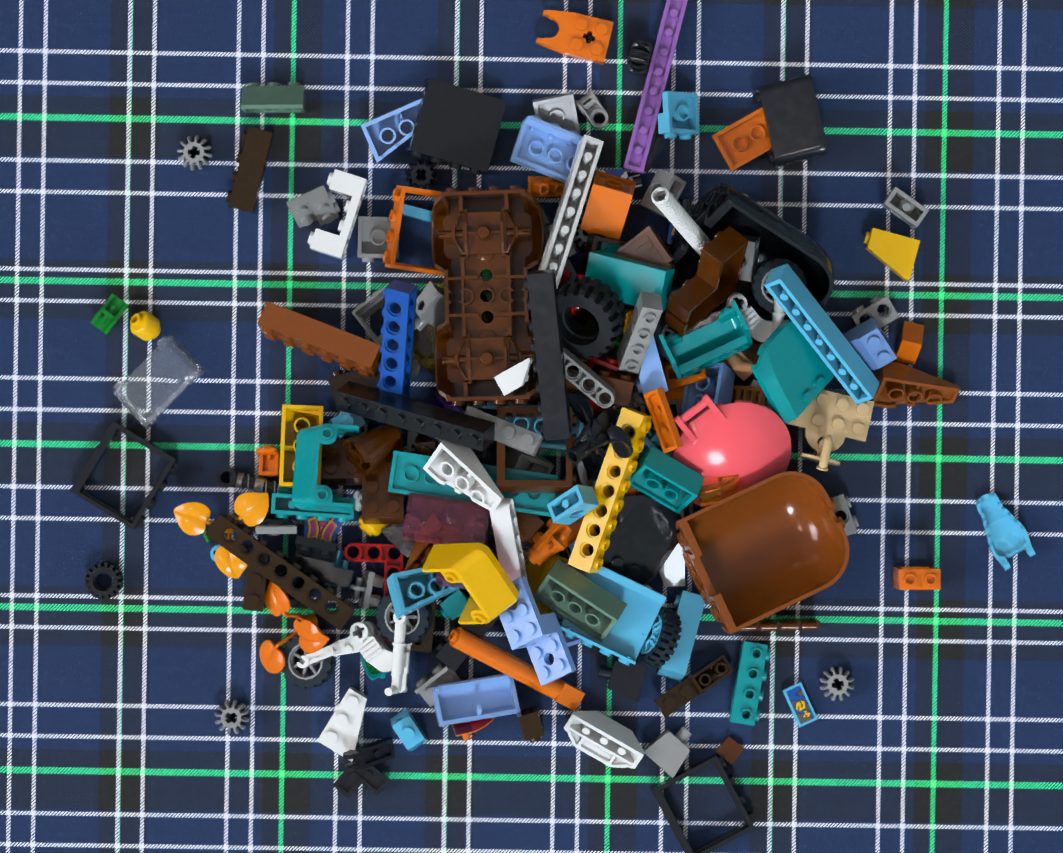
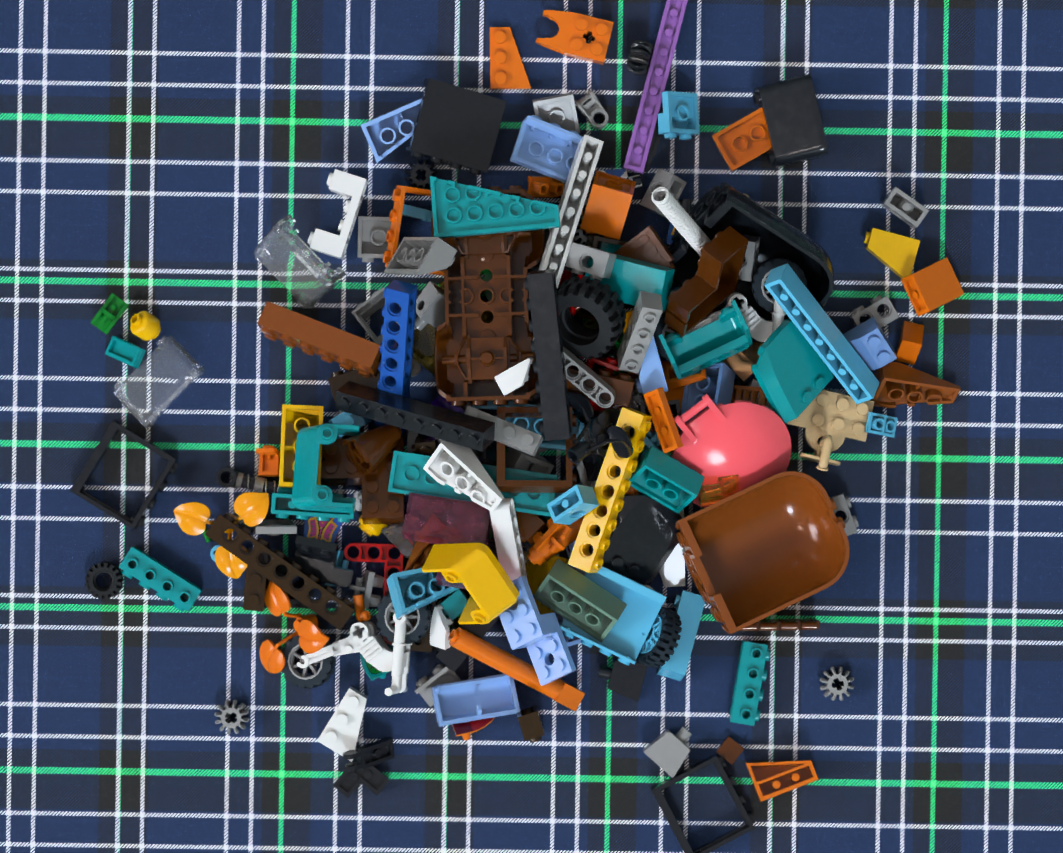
light grey gear [177,136,212,171] -> none
dark brown brick [226,127,274,214] -> none
sand green slope [241,82,306,113] -> none
light grey plate [286,185,341,228] -> none
medium azure torso [390,708,428,751] -> none
white wedge [564,710,645,769] -> none
dark brown slope [654,654,734,717] -> none
tile [782,682,818,728] -> none
orange window [893,566,941,590] -> none
medium azure animal [976,493,1036,571] -> none
none -> teal tile [105,336,146,369]
none -> teal brick [119,546,203,612]
none -> clear windscreen [254,214,346,309]
none -> orange arm [353,594,371,622]
none -> light grey slope [384,237,457,275]
none -> teal wing [430,176,561,239]
none -> white slope [430,605,453,650]
none -> orange wing [490,27,531,90]
none -> light grey brick [565,242,617,281]
none -> orange wedge [746,760,819,802]
none -> medium azure slope [865,412,898,438]
none -> orange panel [900,257,964,316]

